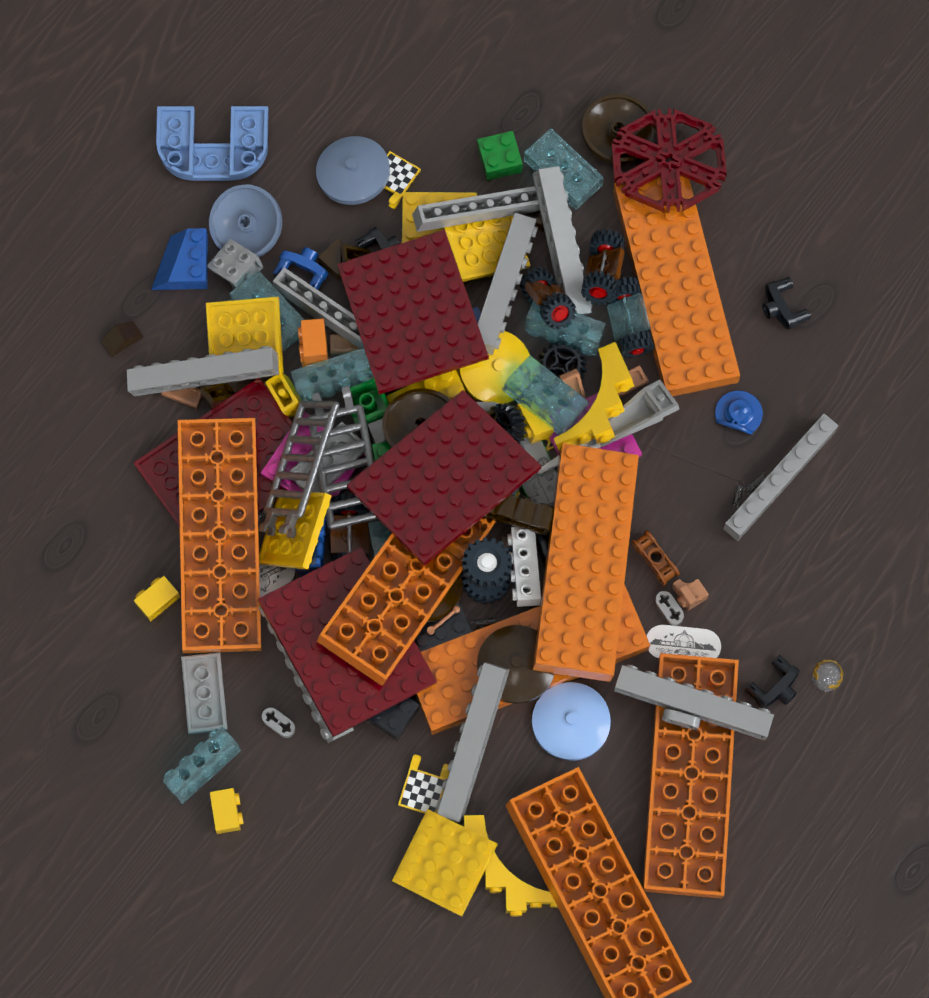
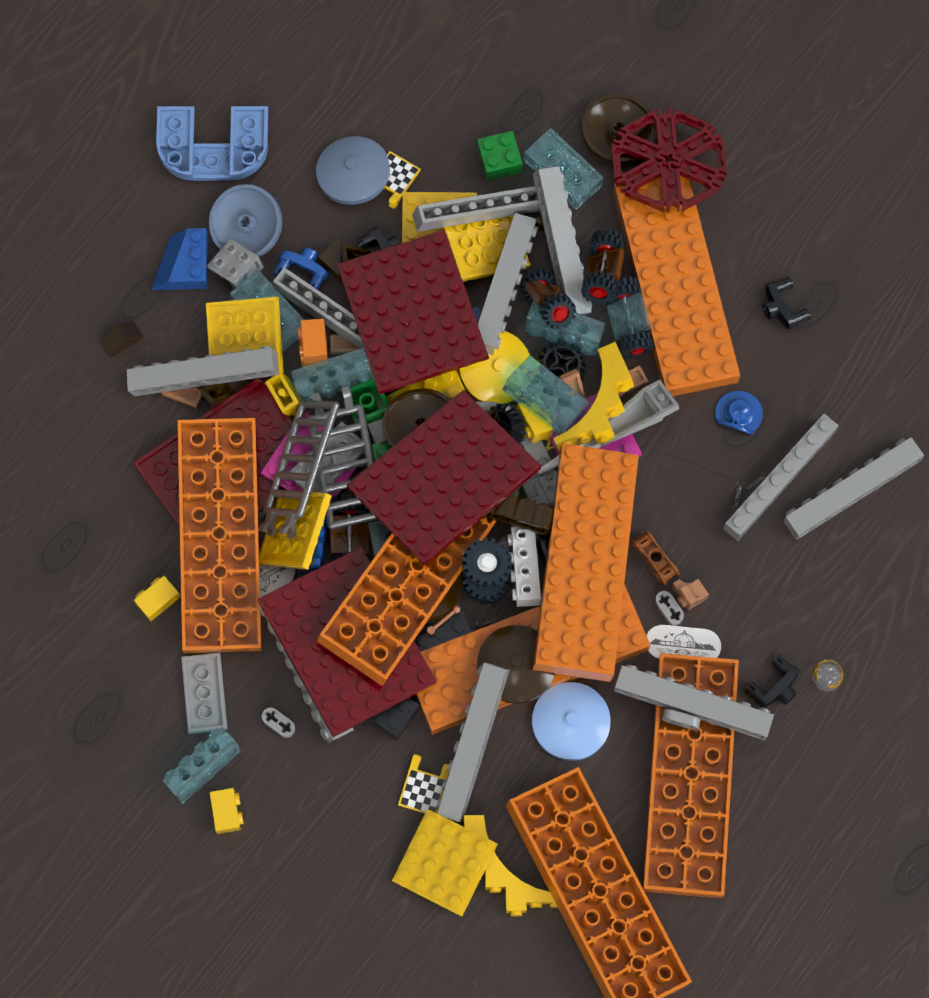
none -> light grey brick [783,437,925,540]

